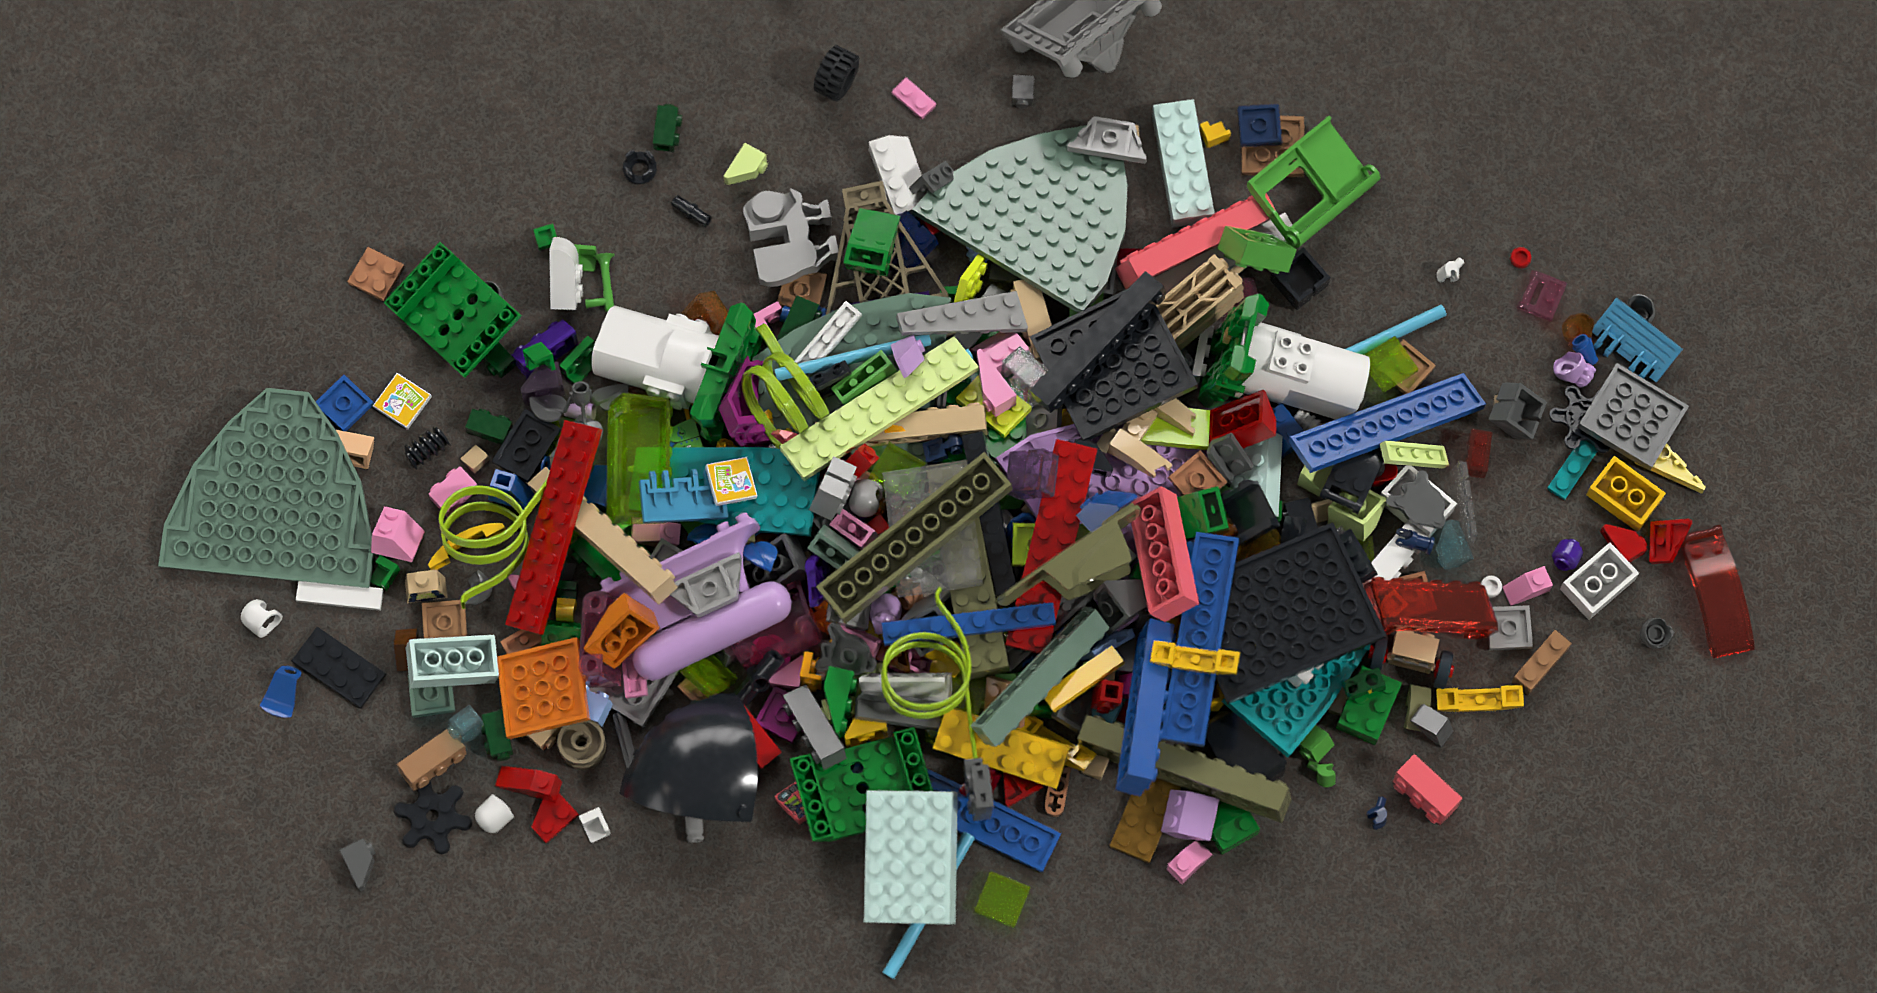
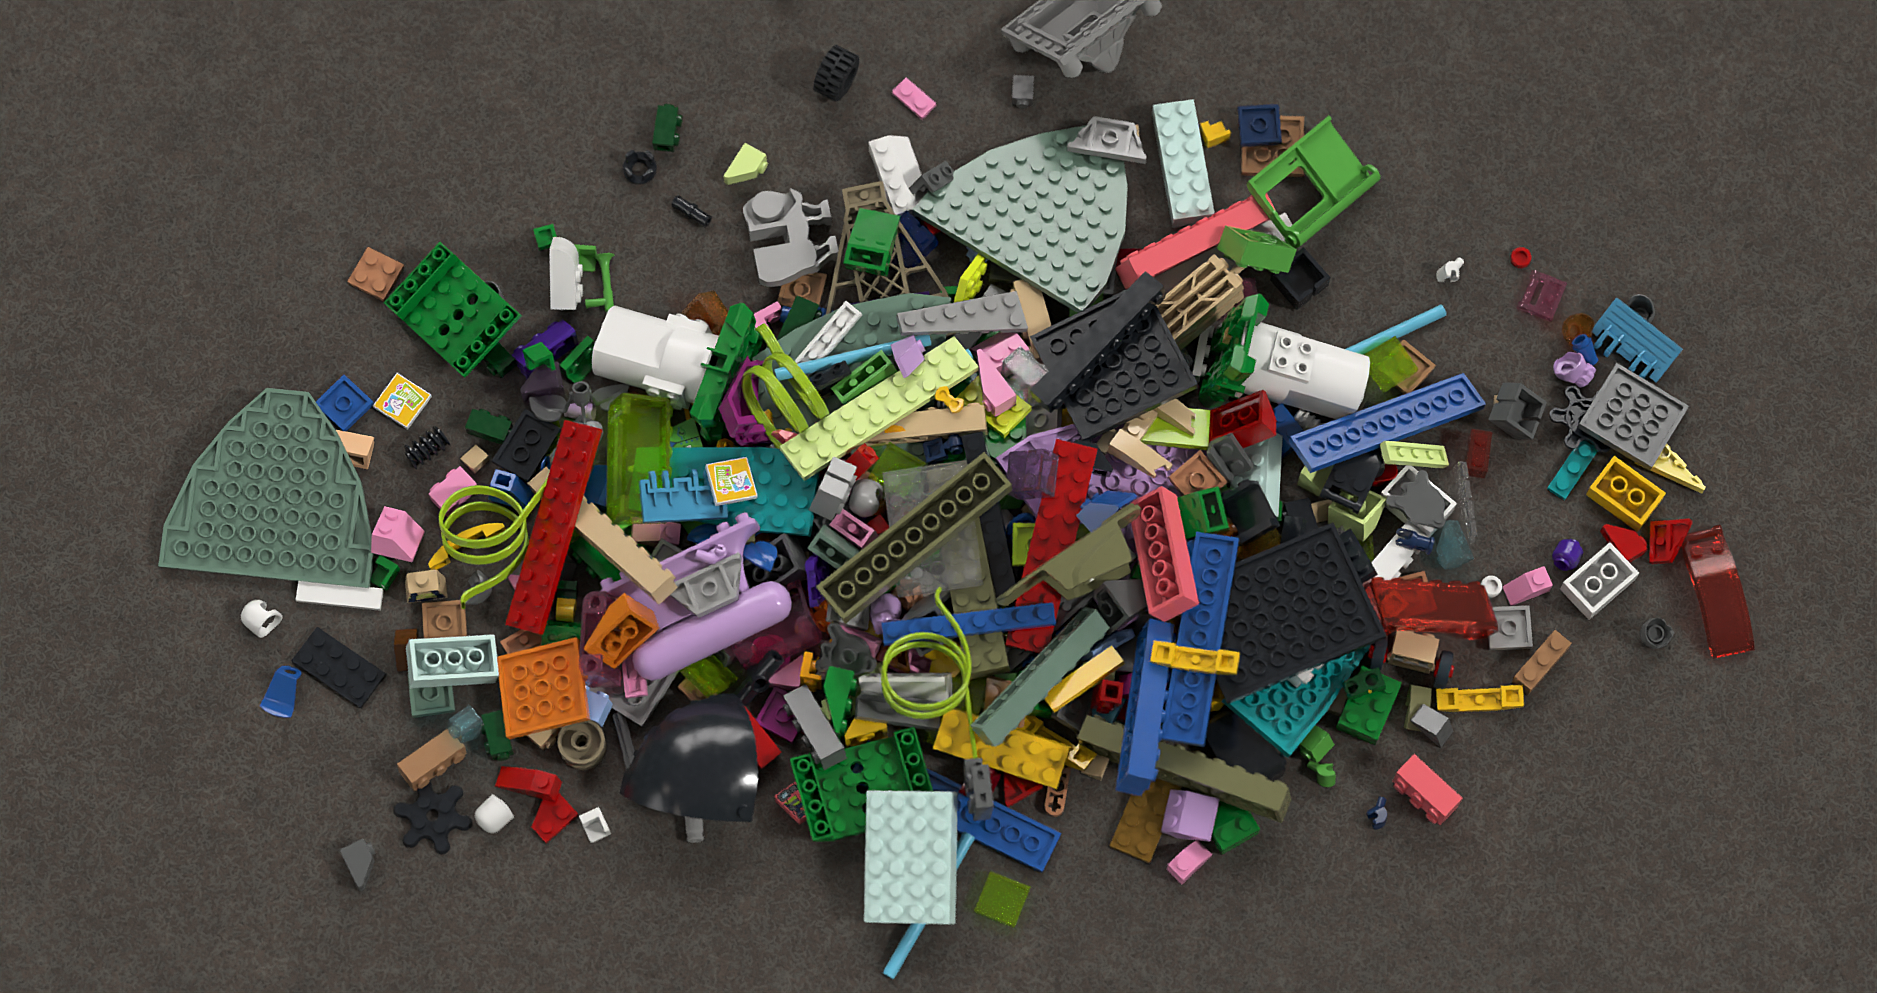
none -> lavender arm [695,544,726,564]
none -> yellow piece [935,386,964,414]

